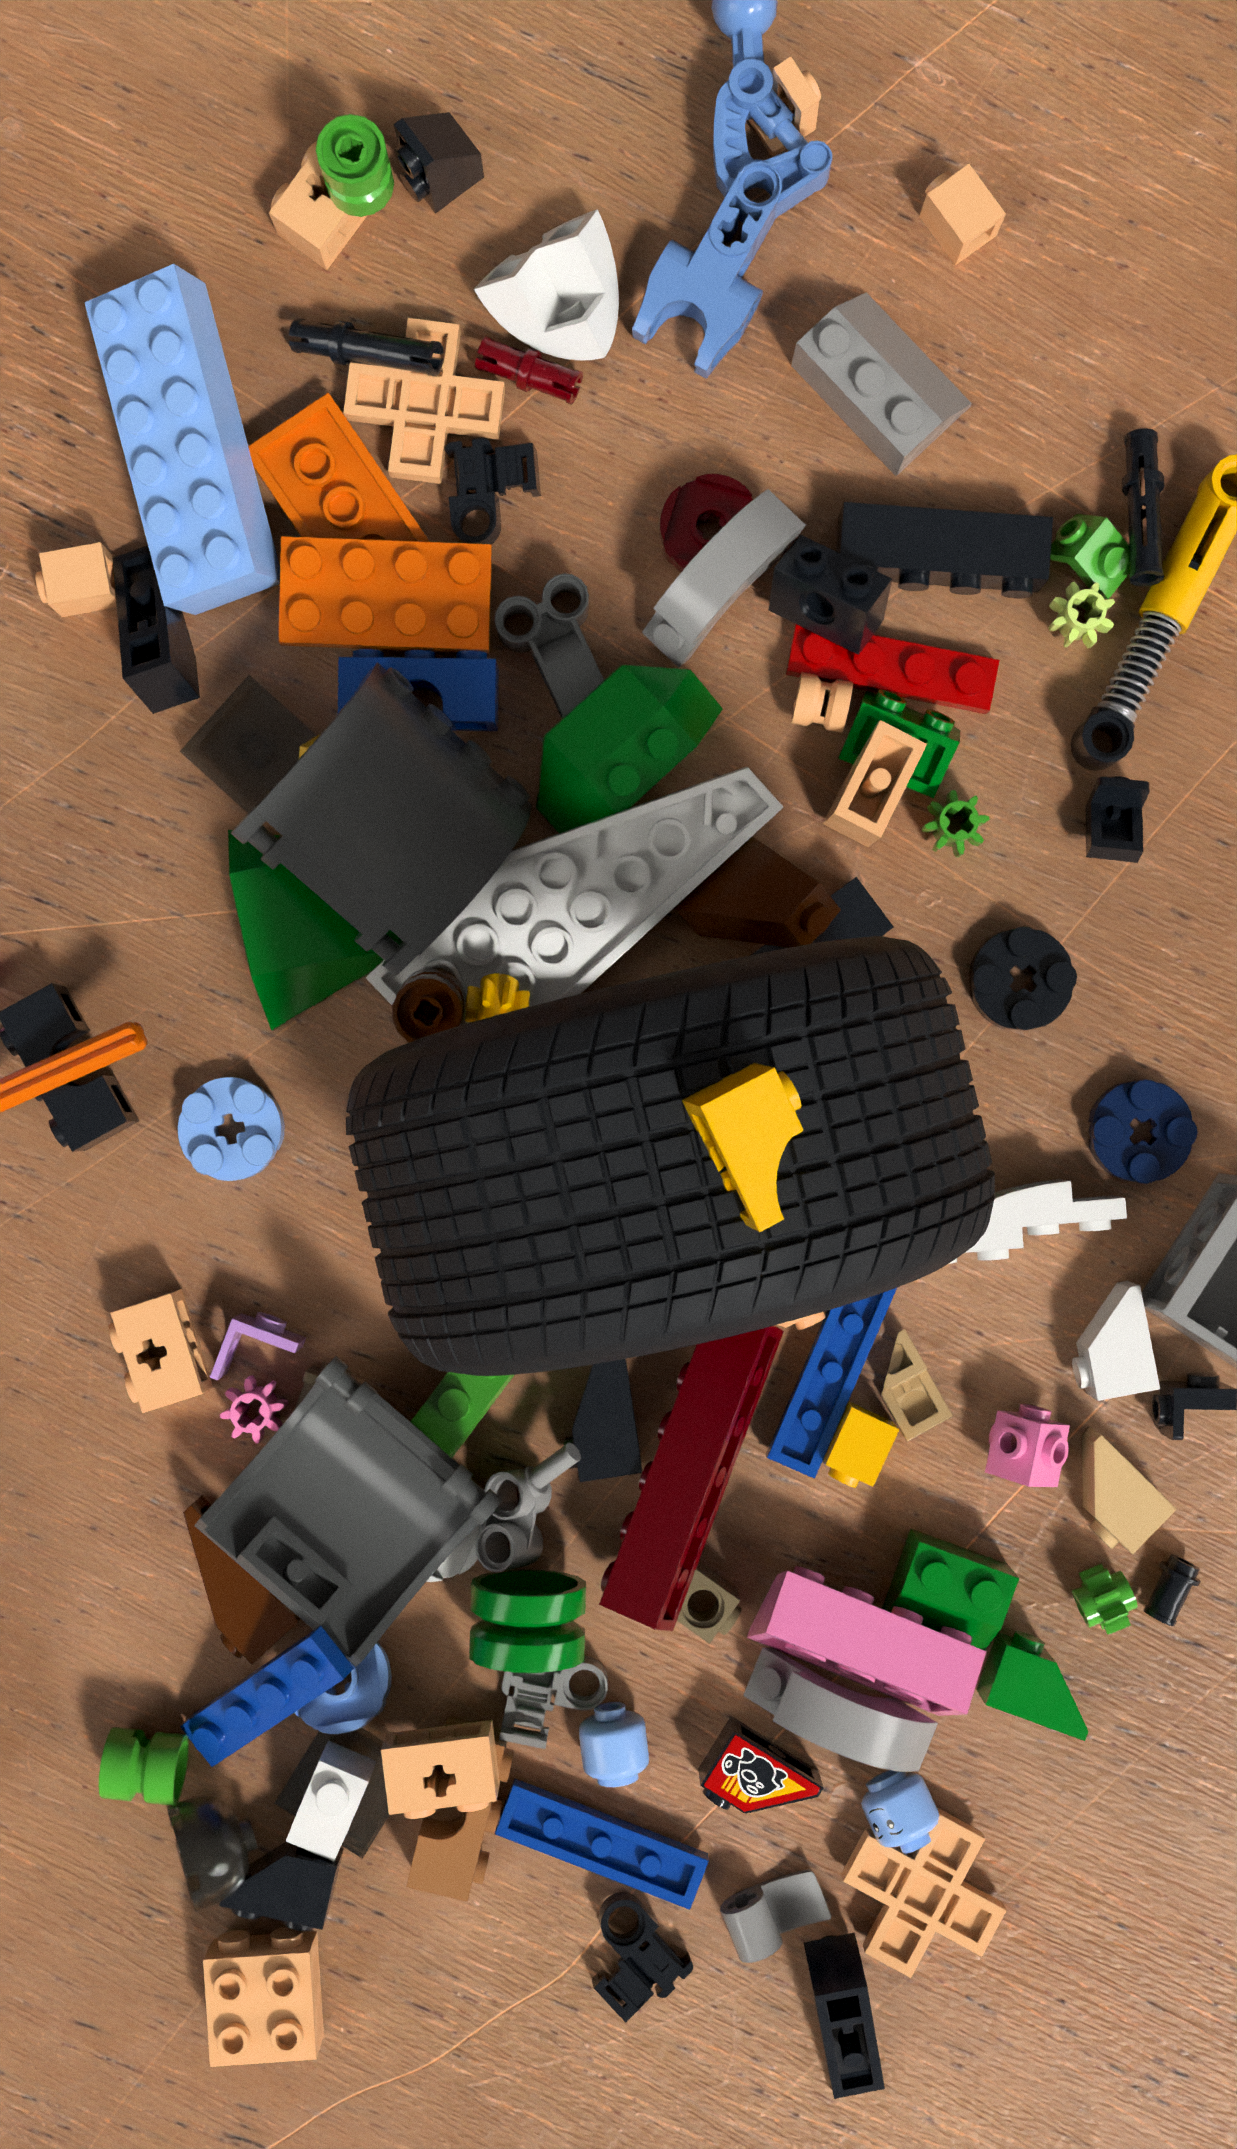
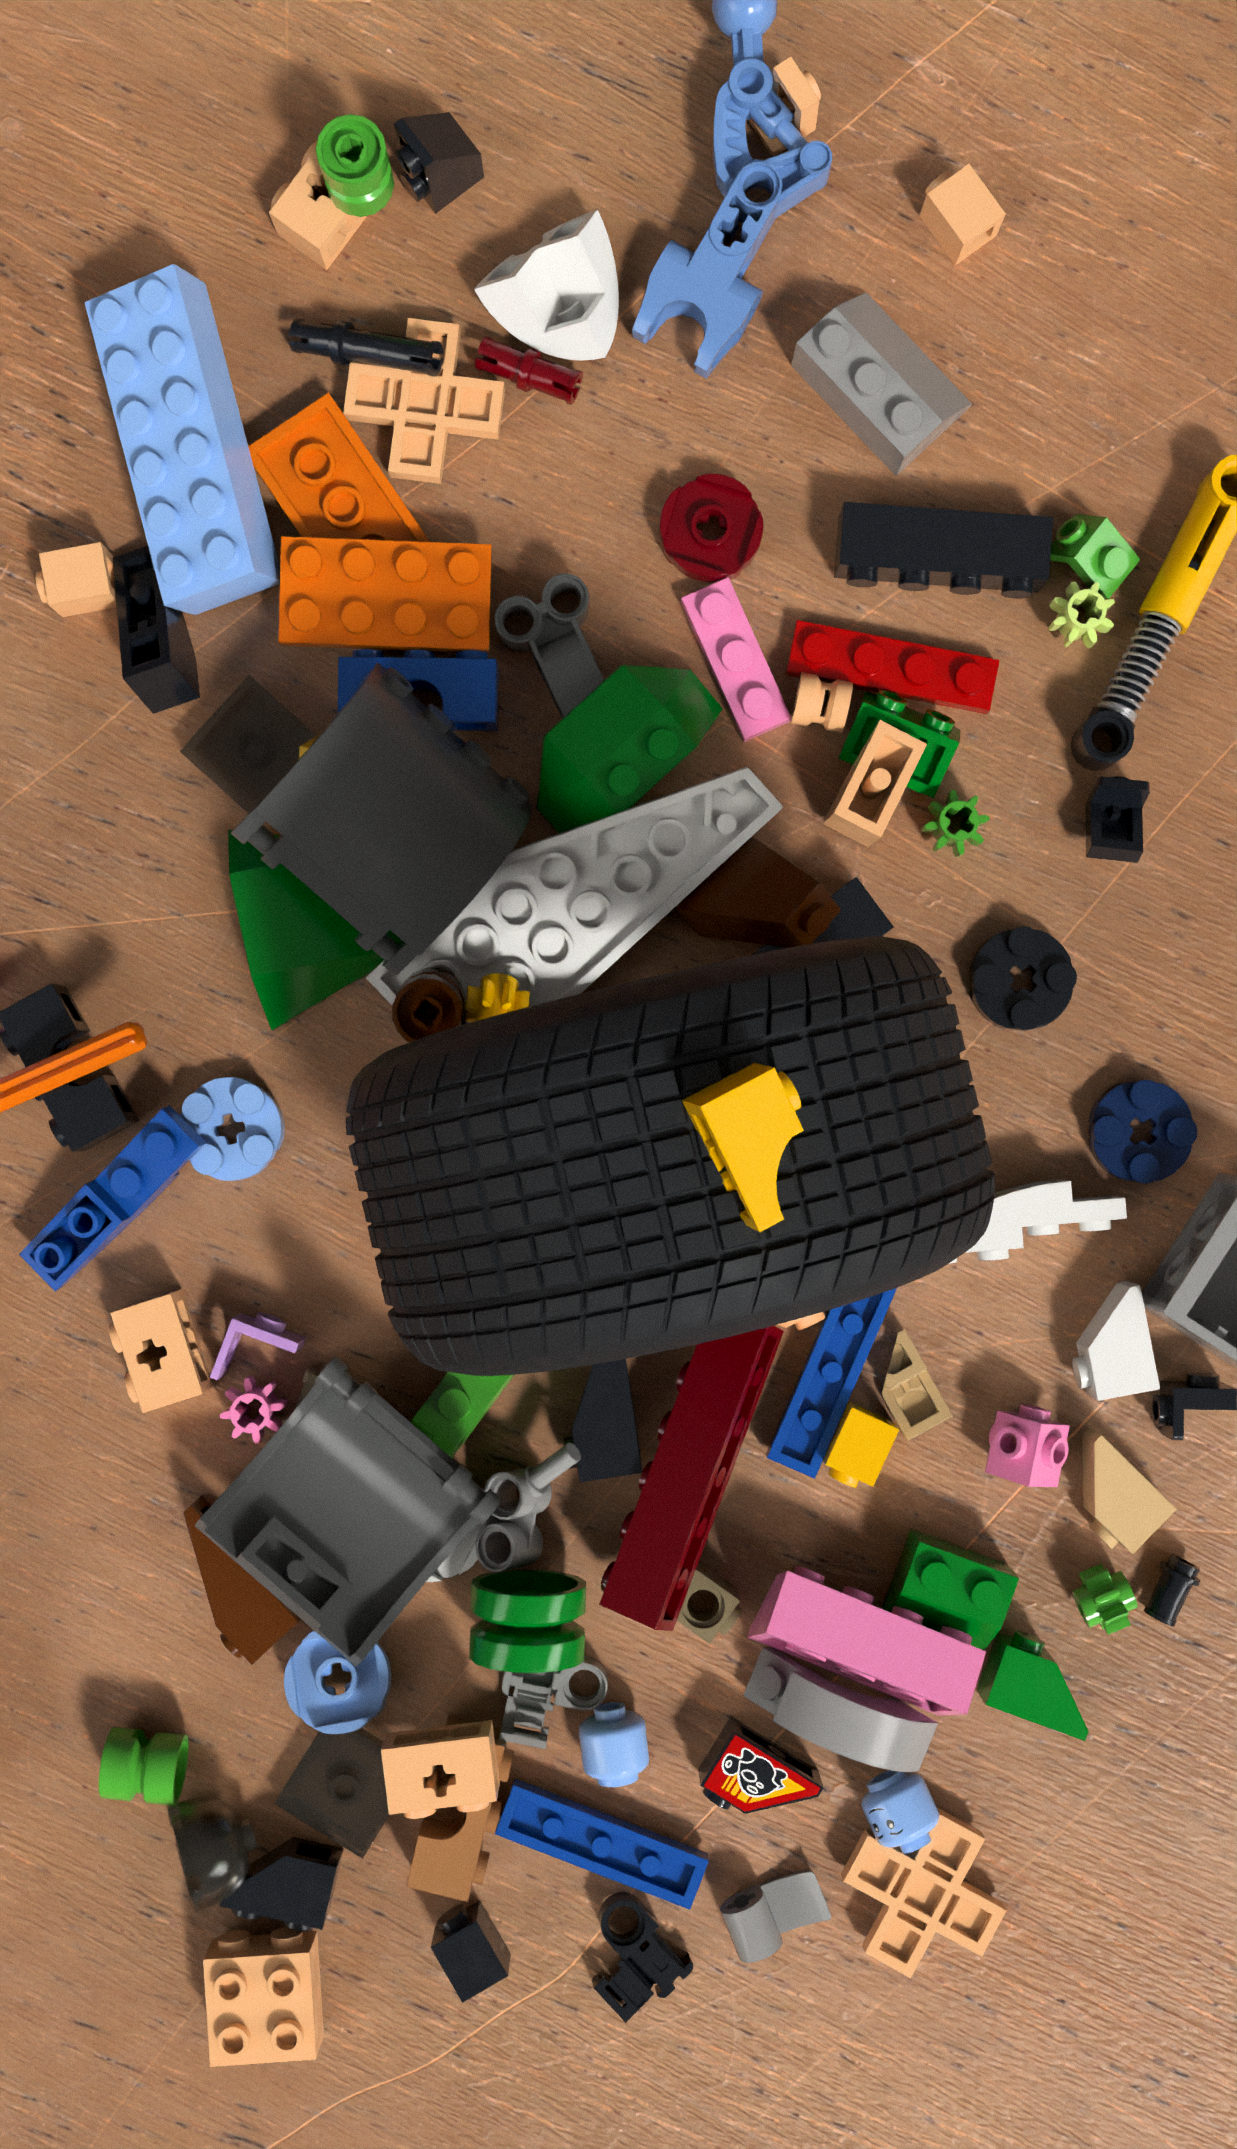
blue plate [180,1626,354,1767] -> none
white slope [286,1740,376,1862] -> none
black piece [445,438,541,544] -> none
light grey arch [642,489,806,668] -> none
black brick [768,534,892,655] -> none
black slope [804,1932,885,2099] -> none
black pin [1122,428,1165,586] -> none
none -> blue slope [19,1105,206,1291]
none -> black brick [430,1900,511,2003]
none -> bright pink plate [681,577,792,743]

